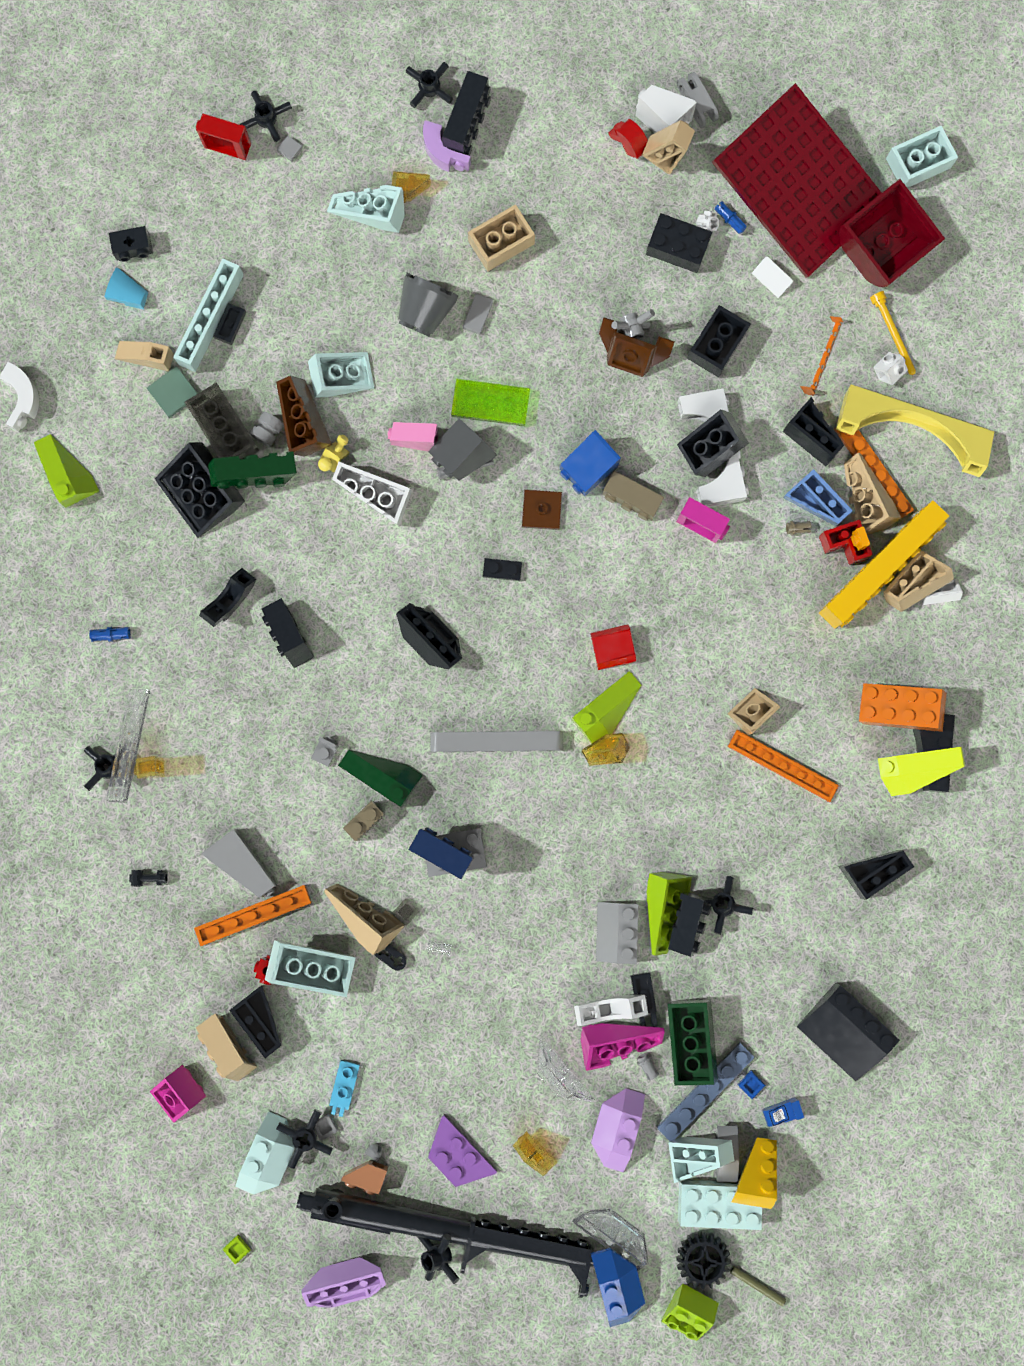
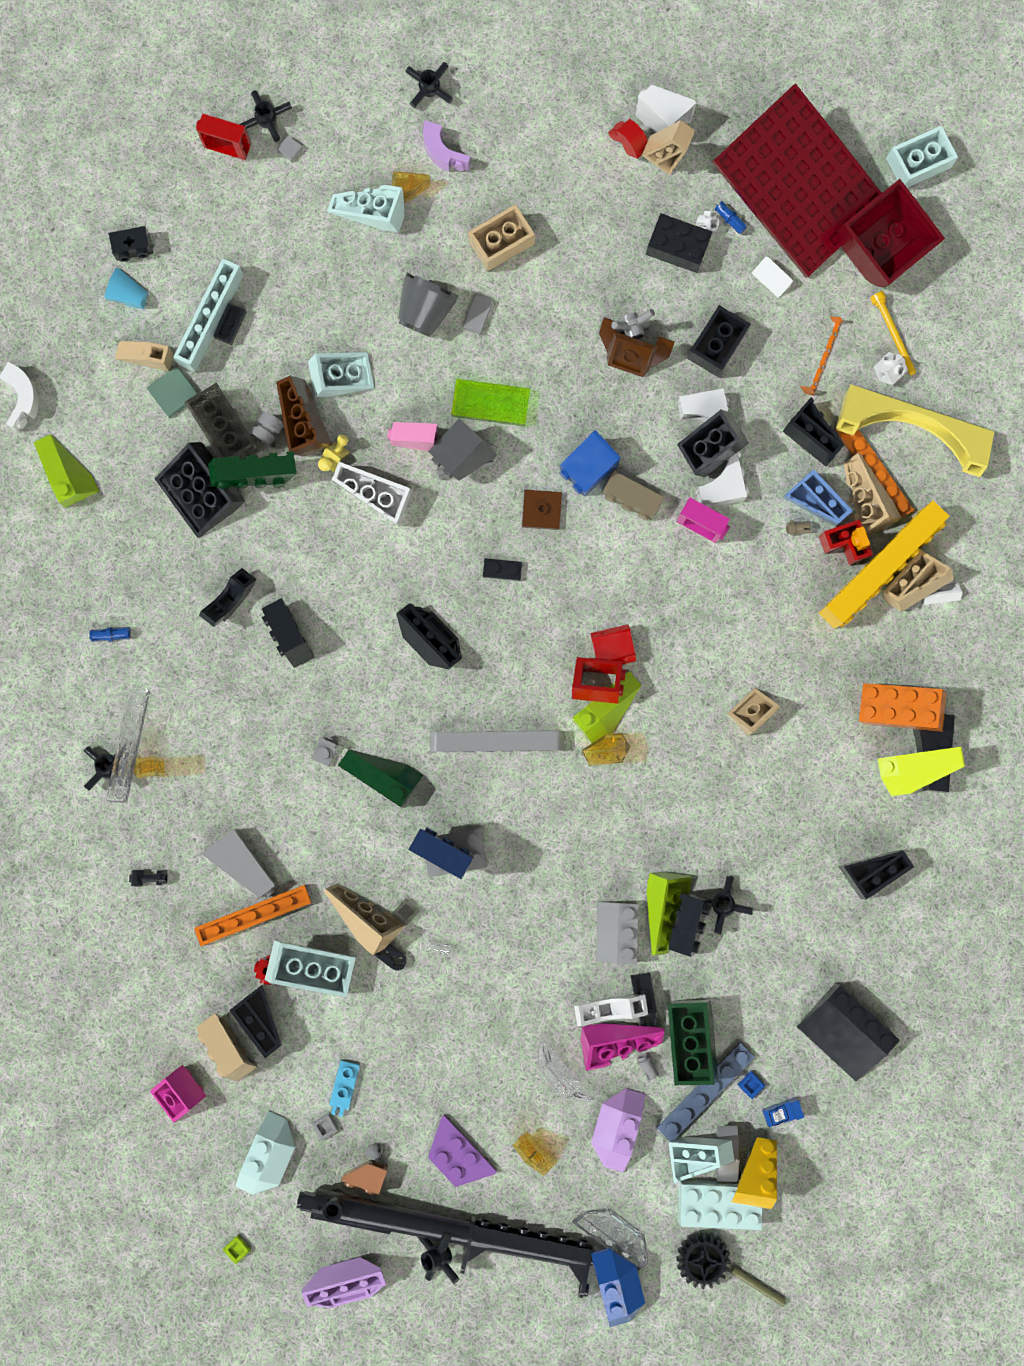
black bar [276,1109,333,1169] -> none
dark tan brick [343,801,385,841] -> none
black brick [442,71,491,156] -> none
lime slope [661,1284,719,1341] -> none
light grey piece [676,72,719,128] -> none
orange tile [727,730,839,802] -> none
none -> red window [572,657,626,704]

